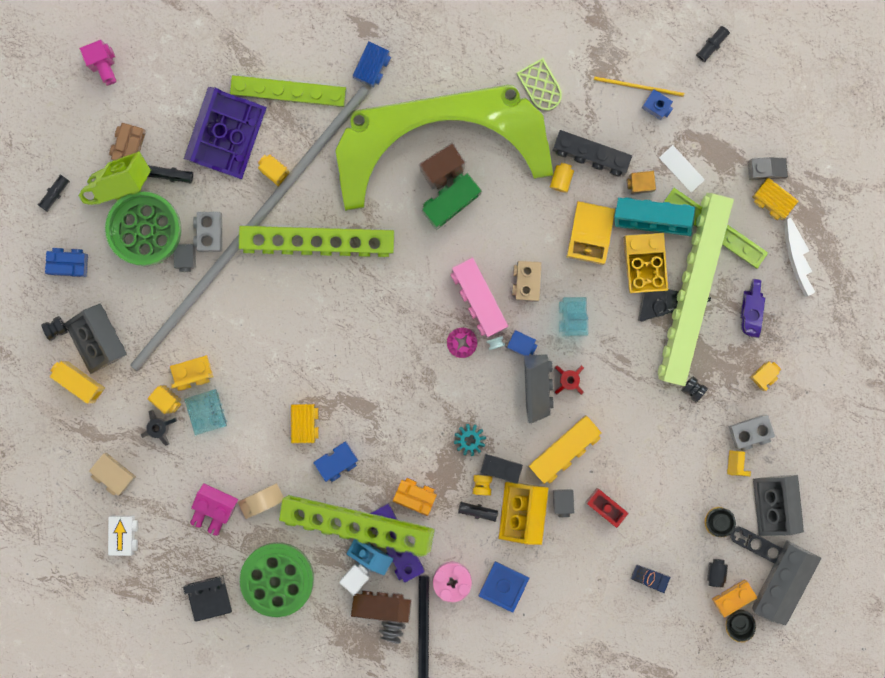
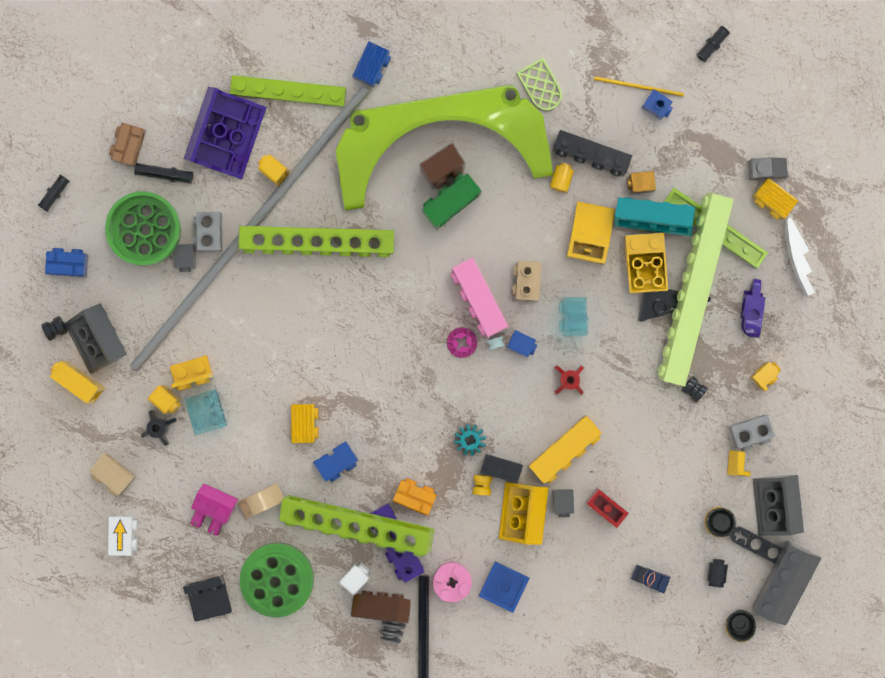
lime brick [78,151,151,205] -> none
dark pink brick [79,39,117,86] -> none
dark azure brick [346,539,393,576] -> none
black pin [458,501,498,522] -> none
dark grey slope [524,354,554,424] -> none
white sticker [659,145,705,192] -> none
light orange brick [712,579,757,618] -> none

